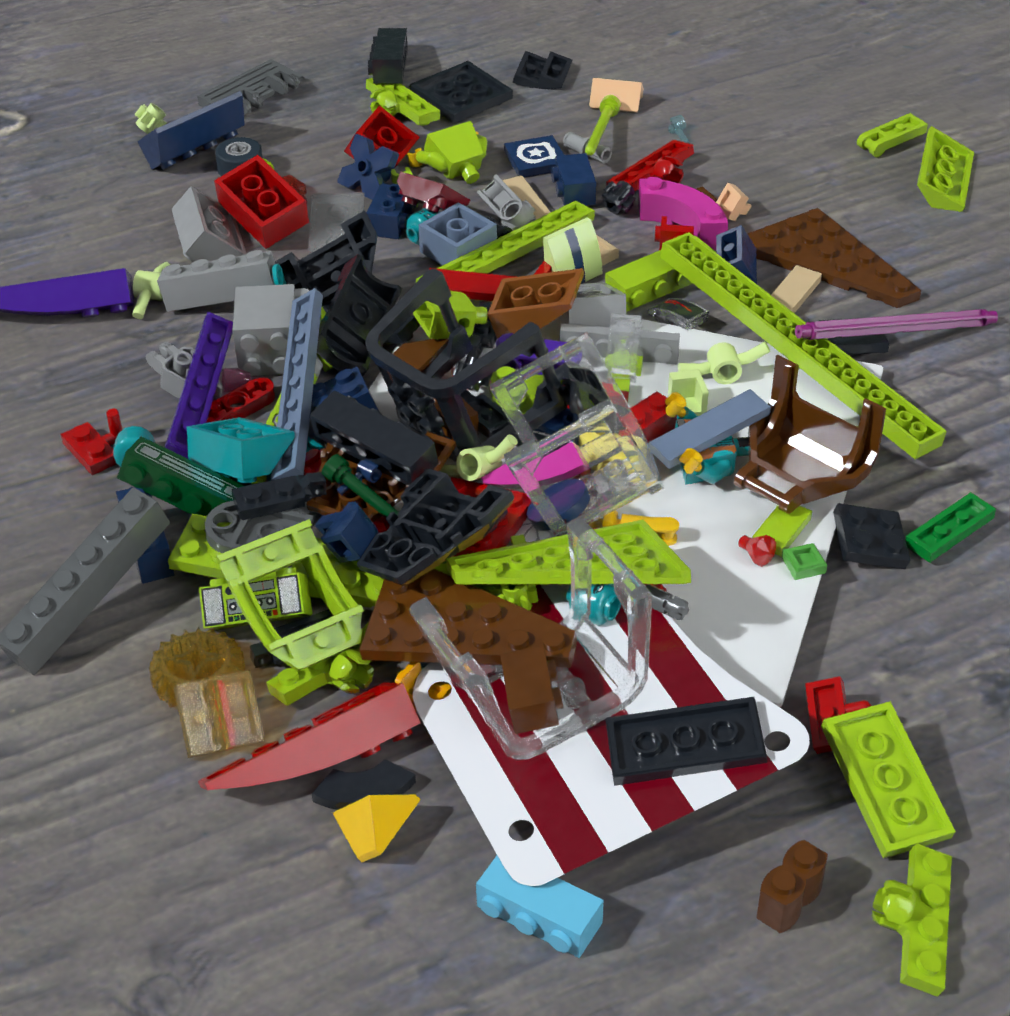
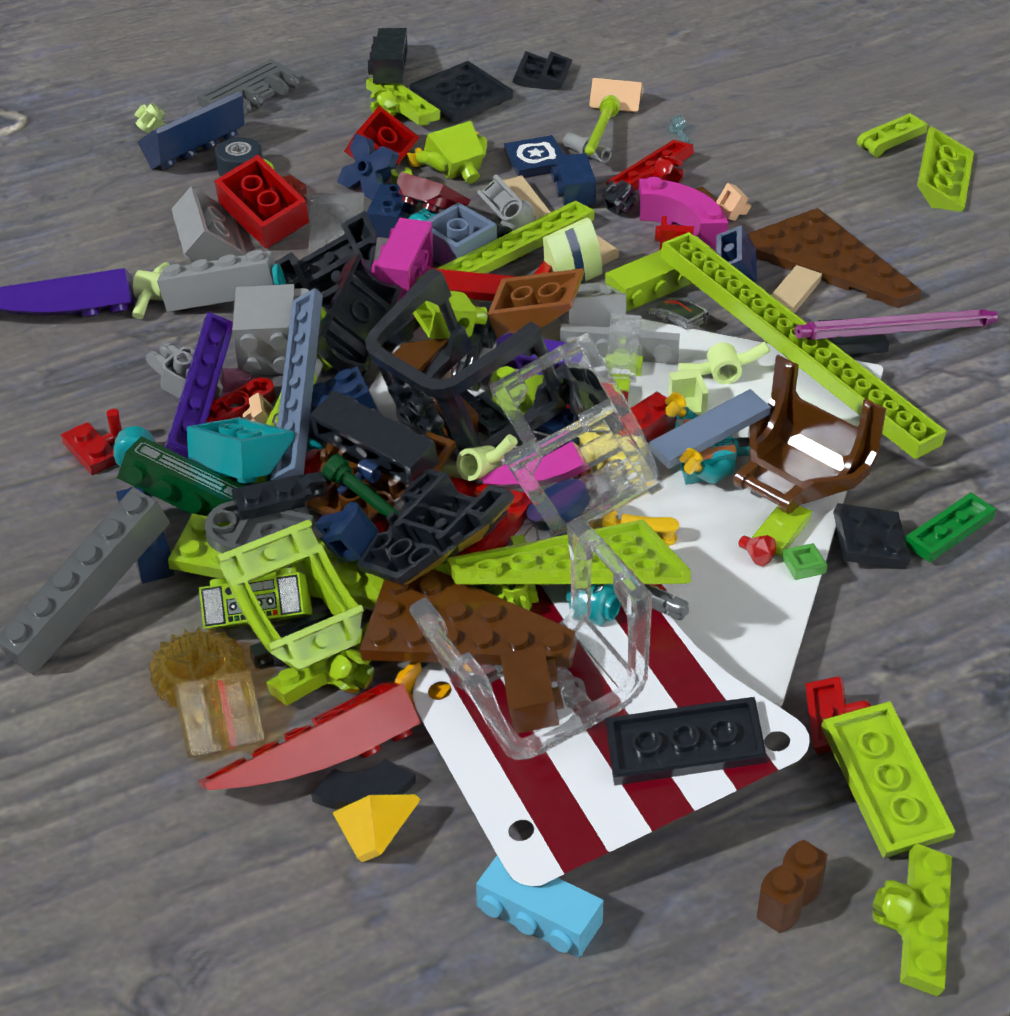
none -> light nougat tile [243,392,274,424]
none -> dark pink brick [372,218,434,316]

